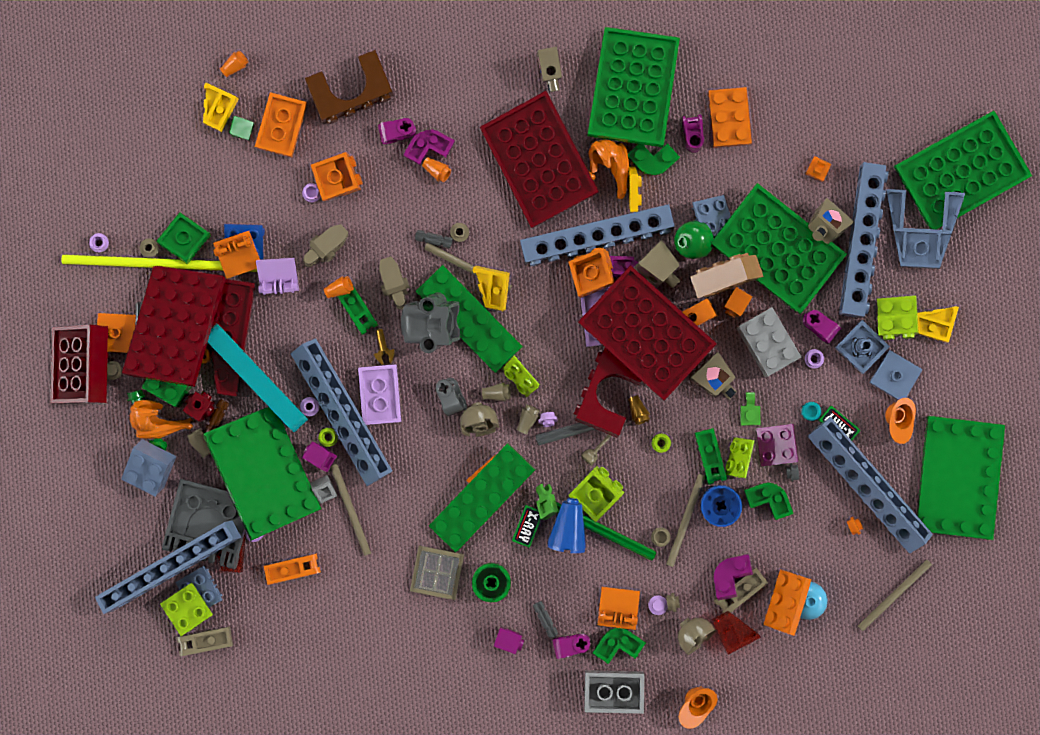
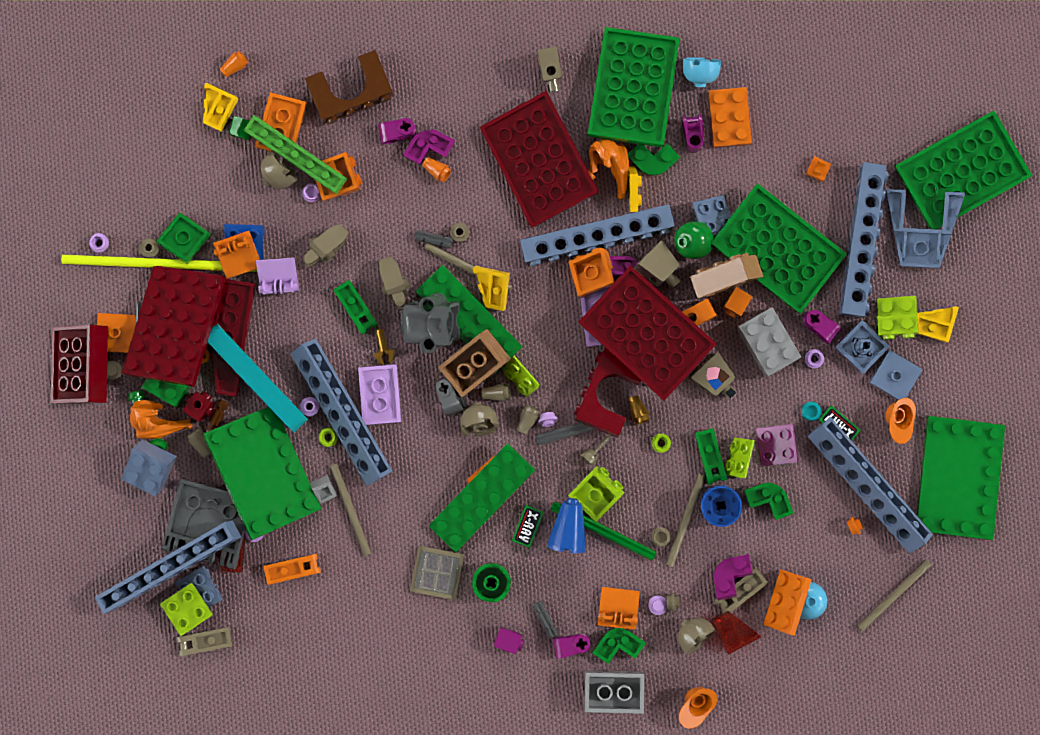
magenta brick [302,441,337,472] -> none
orange cone [324,276,354,299] -> none
bright green plate [536,484,559,520] -> none
bright green plate [740,392,761,425] -> none
dark grey plate [786,463,799,482] -> none
dark tan torso [808,198,854,244] -> none
none -> bright green tile [243,115,347,194]
none -> dark tan cylinder [260,151,298,189]
none -> medium nougat brick [438,329,511,397]
none -> medium azure cylinder [683,57,721,87]

